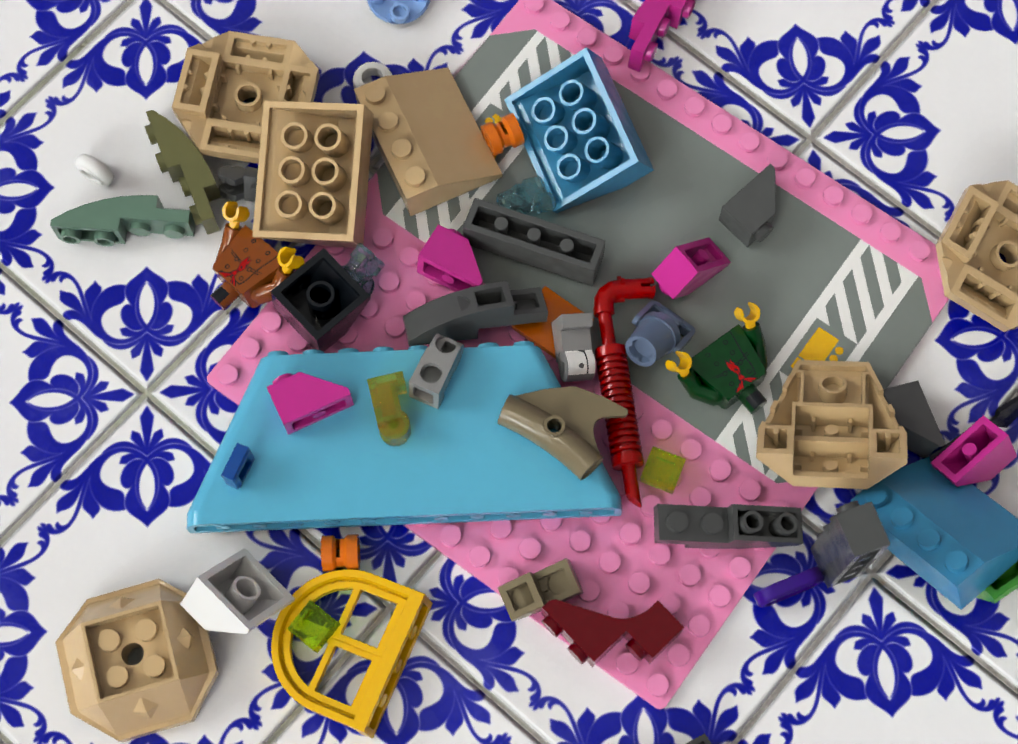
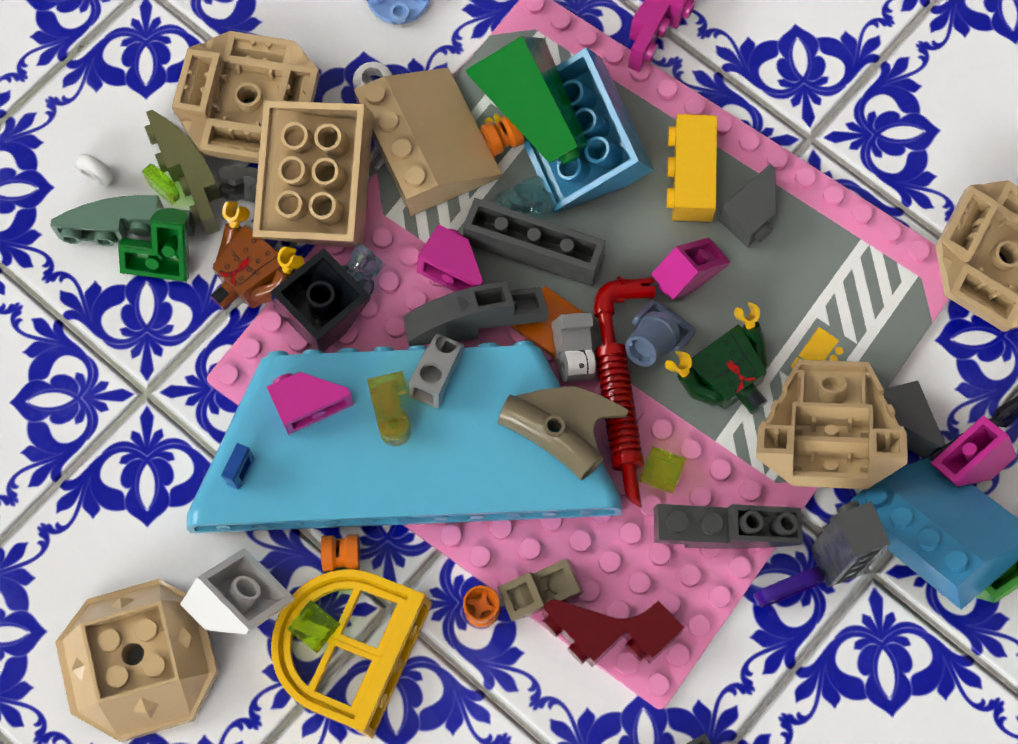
none -> green brick [118,208,189,282]
none -> clear neon green tile [142,163,180,205]
none -> orange wheel [463,585,500,628]
none -> green slope [466,36,588,165]
none -> yellow brick [666,114,717,222]

